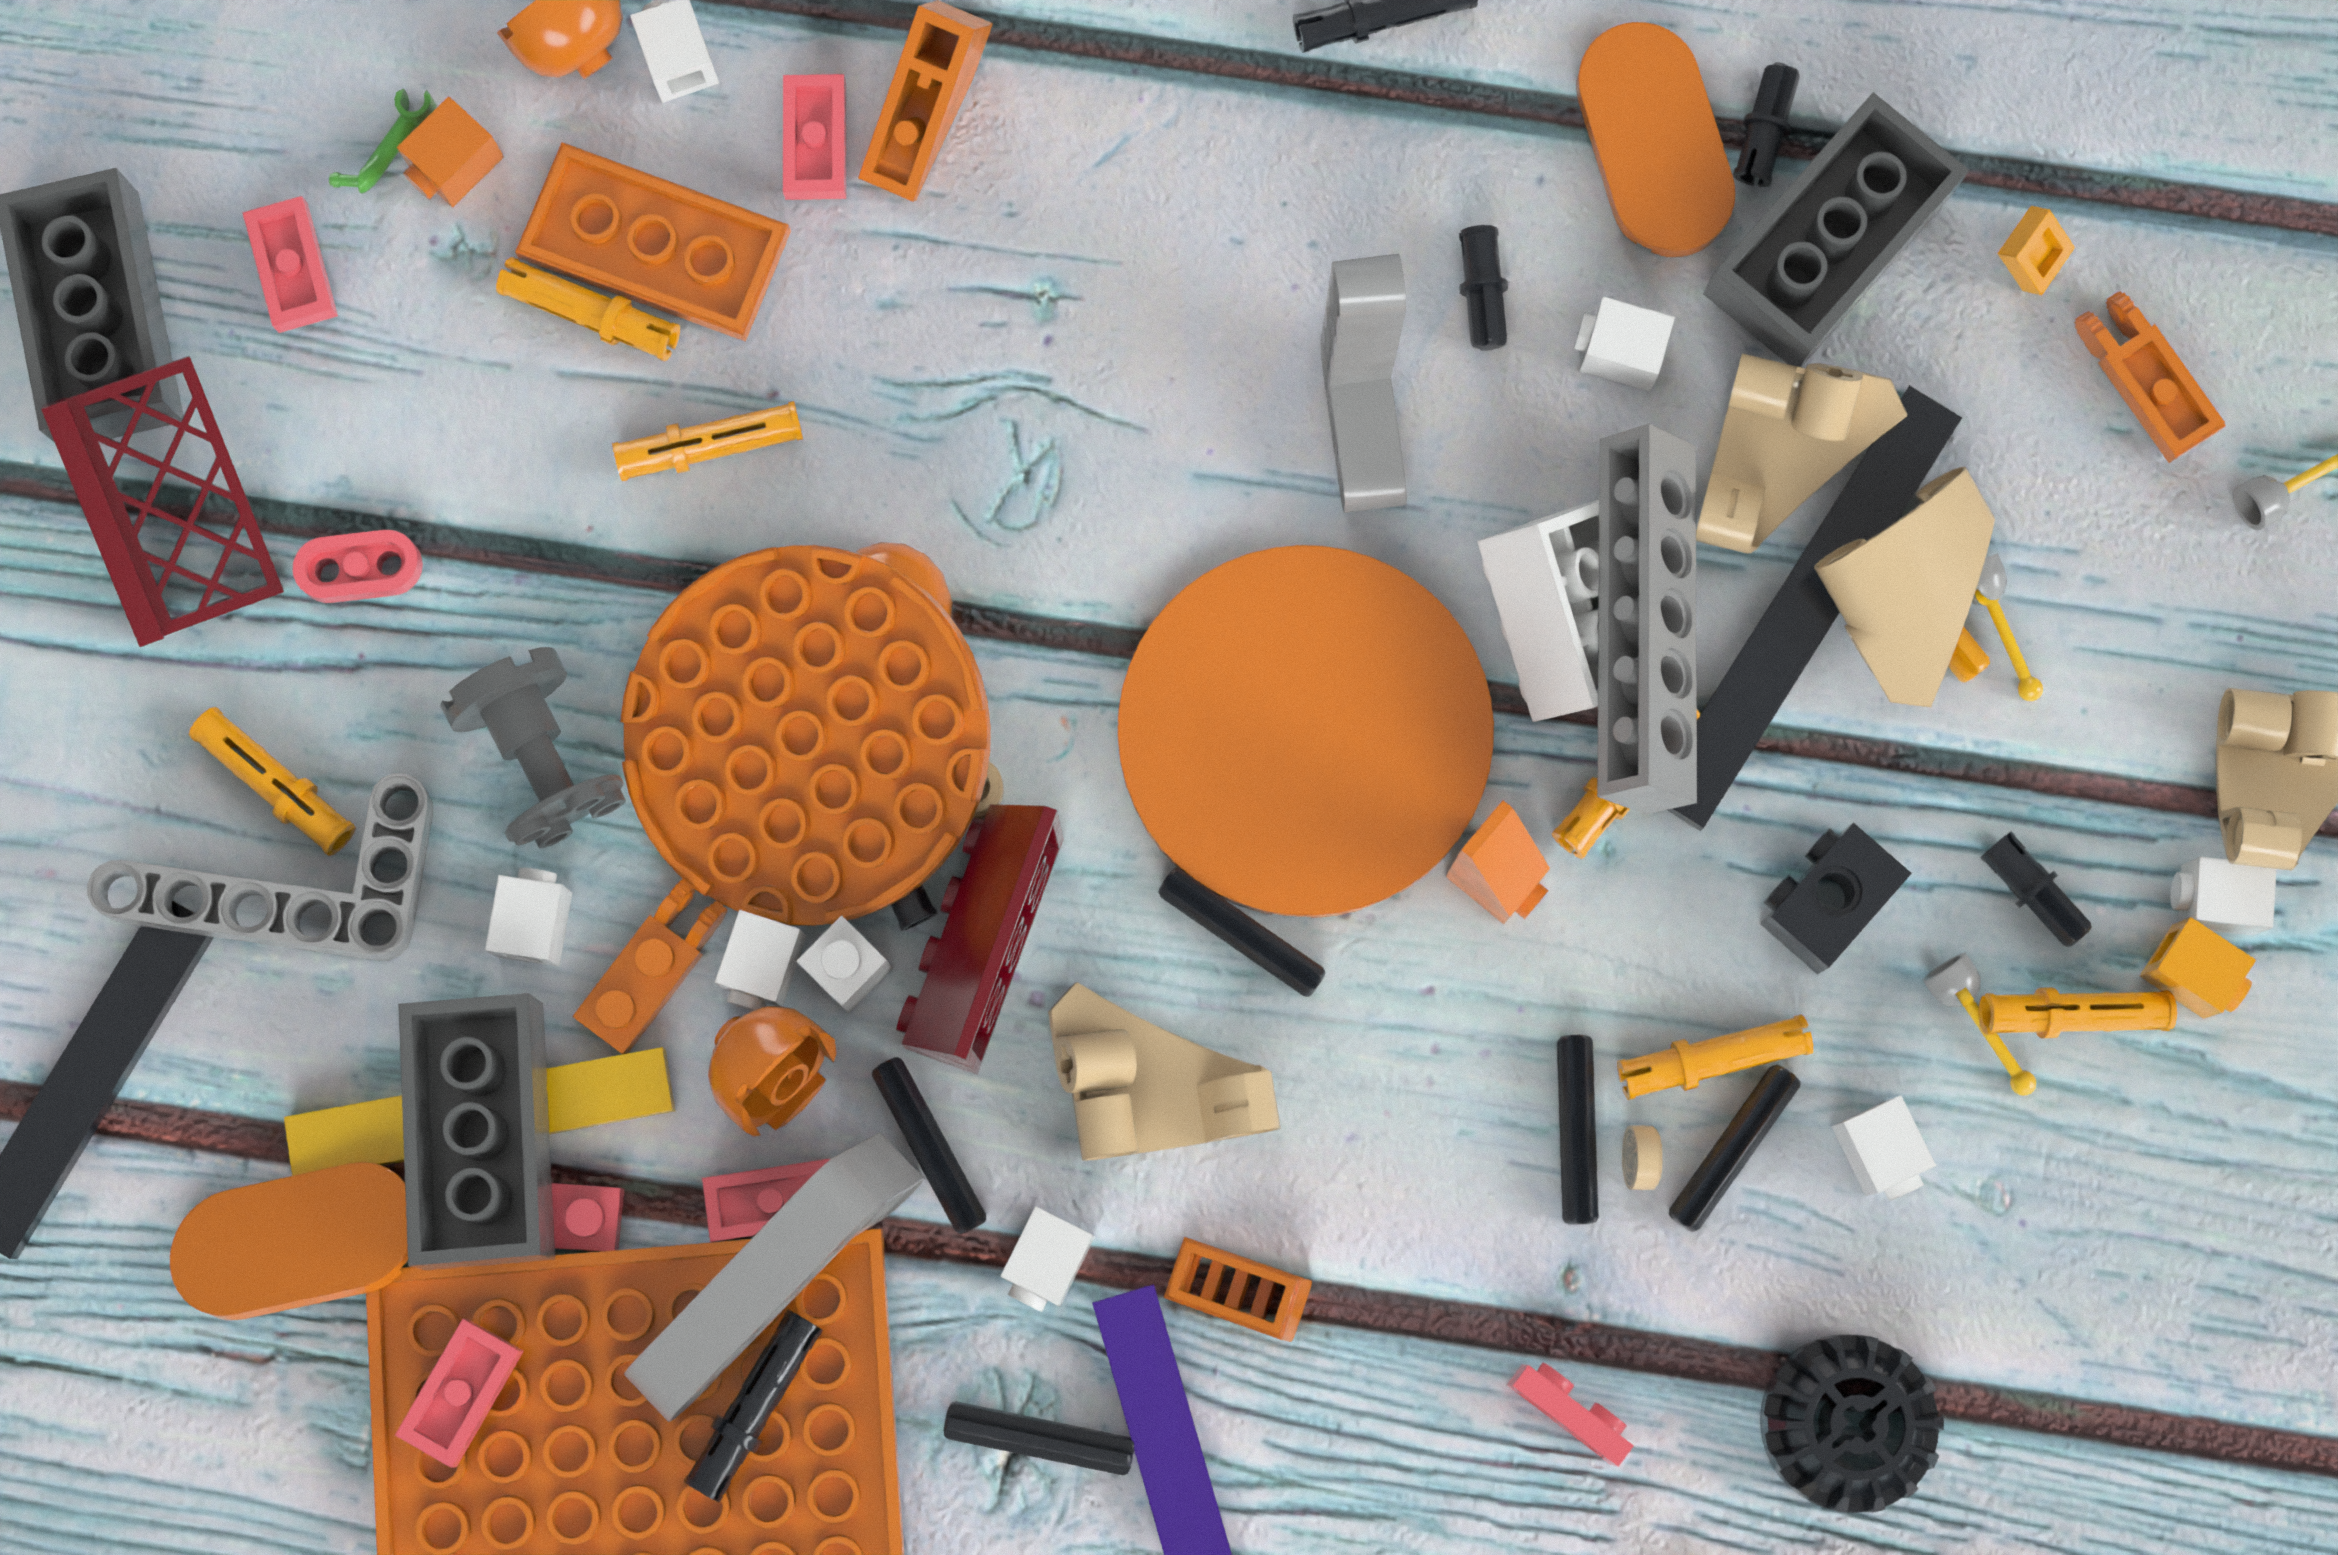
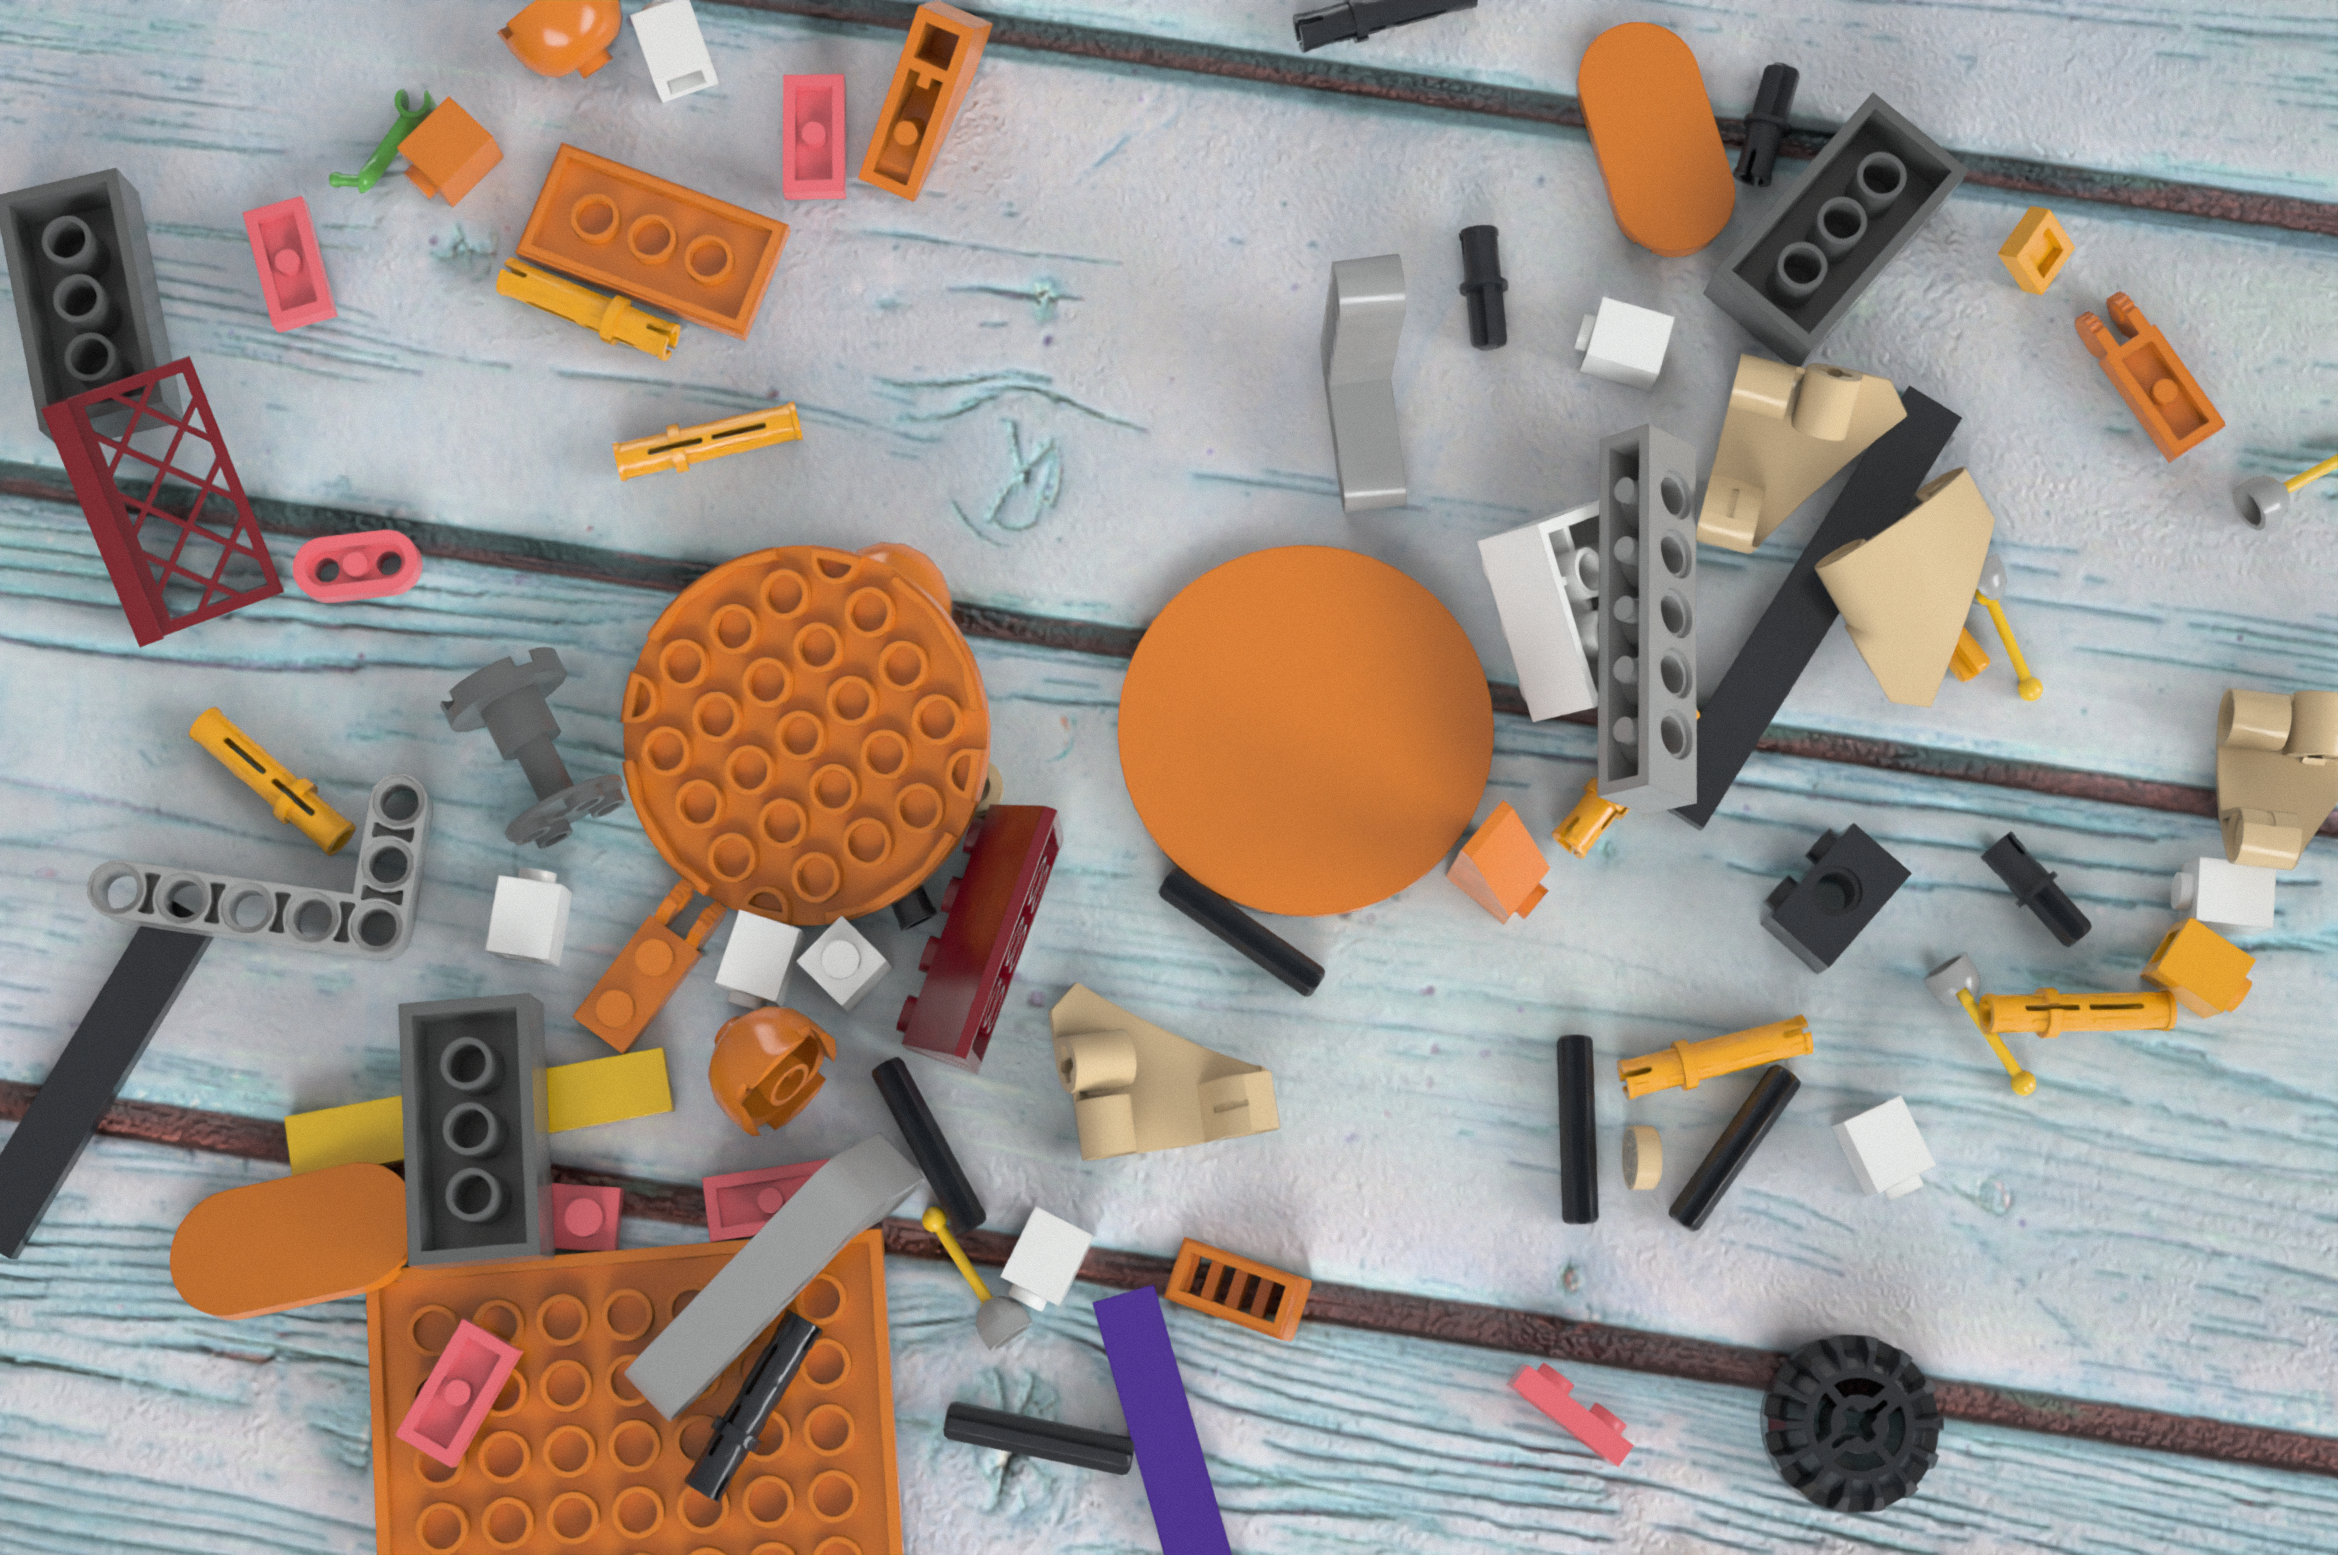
none -> hinge [922,1207,1033,1352]

